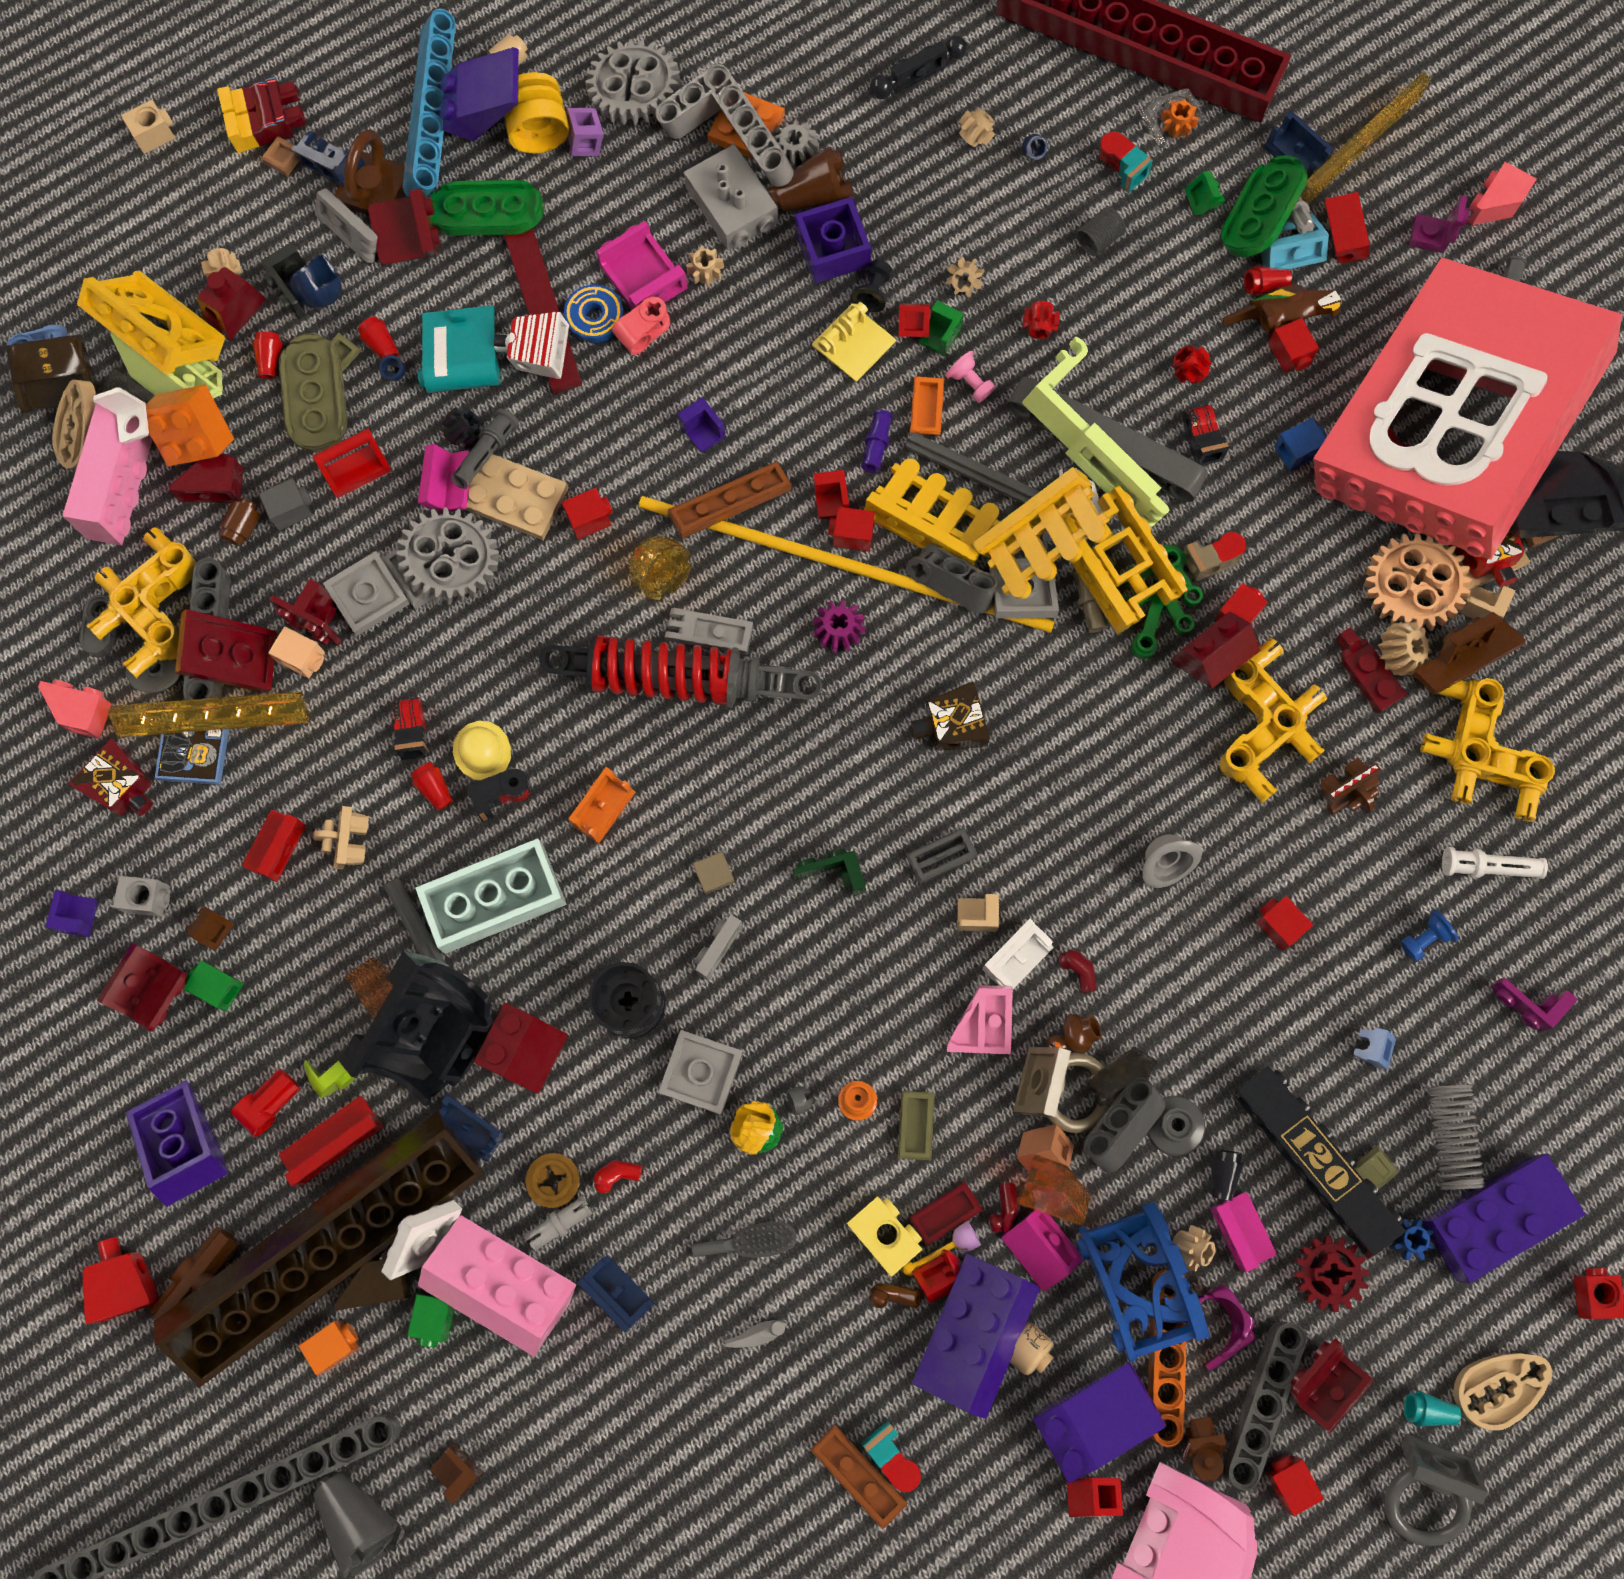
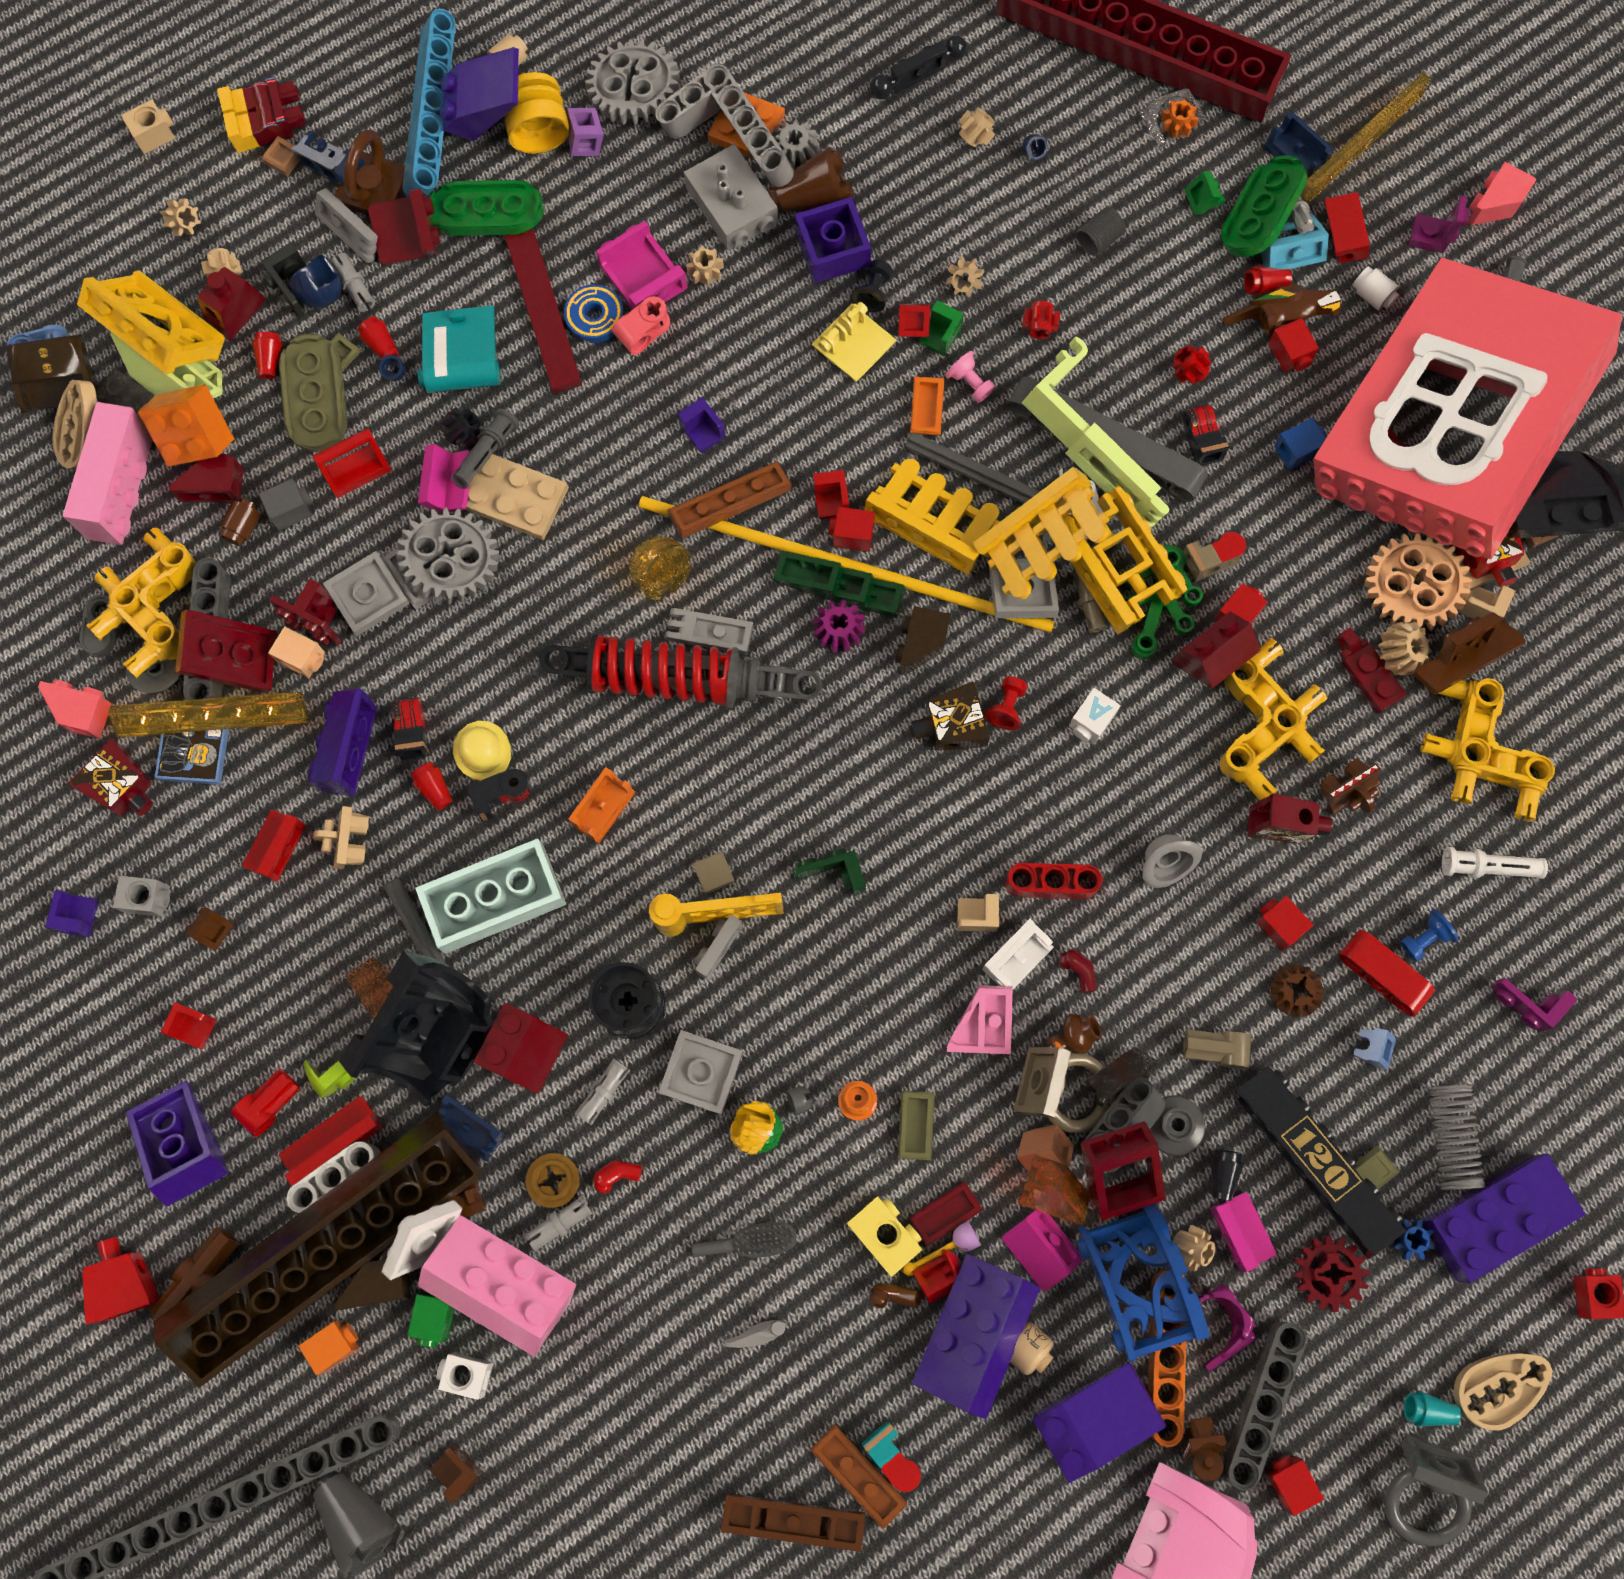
white bracket [93,388,149,444] -> none
dark red bracket [97,942,187,1032] -> none
green brick [184,960,244,1012] -> none
white torso [494,312,569,379] -> none
red brick [562,488,613,539] -> none
dark blue hinge [577,1255,655,1332] -> none
dark purple pin [861,409,893,473] -> none
dark grey tile [906,827,978,885] -> none
dark grey piece [907,544,997,614] -> none
dark red arm [989,1182,1018,1234] -> none
red brick [1067,1478,1123,1517] -> none
leg [1098,132,1153,193] -> none
dark red bracket [1290,1338,1374,1435] -> none
none -> tan gear [160,198,201,236]
none -> red panel [161,1002,217,1049]
none -> white beam [287,1142,381,1213]
none -> dark purple slope [308,688,378,797]
none -> light grey pin [330,253,375,312]
none -> white brick [436,1352,494,1400]
none -> reddish brown tile [448,1180,487,1218]
none -> light grey pin [574,1058,631,1126]
none -> yellow piece [649,893,784,937]
none -> reddish brown hinge [721,1493,866,1552]
none -> dark green slope [773,551,906,618]
none -> dark brown slope [895,606,951,675]
none -> red piece [984,676,1028,730]
none -> red beam [1005,863,1103,899]
none -> white brick [1069,688,1121,744]
none -> dark red window [1081,1121,1166,1221]
none -> dark tan piece [1183,1030,1251,1069]
none -> dark red torso [1247,793,1332,843]
none -> reddish brown gear [1271,964,1325,1017]
none -> red beam [1338,930,1436,1017]
none -> white brick [1352,266,1399,311]

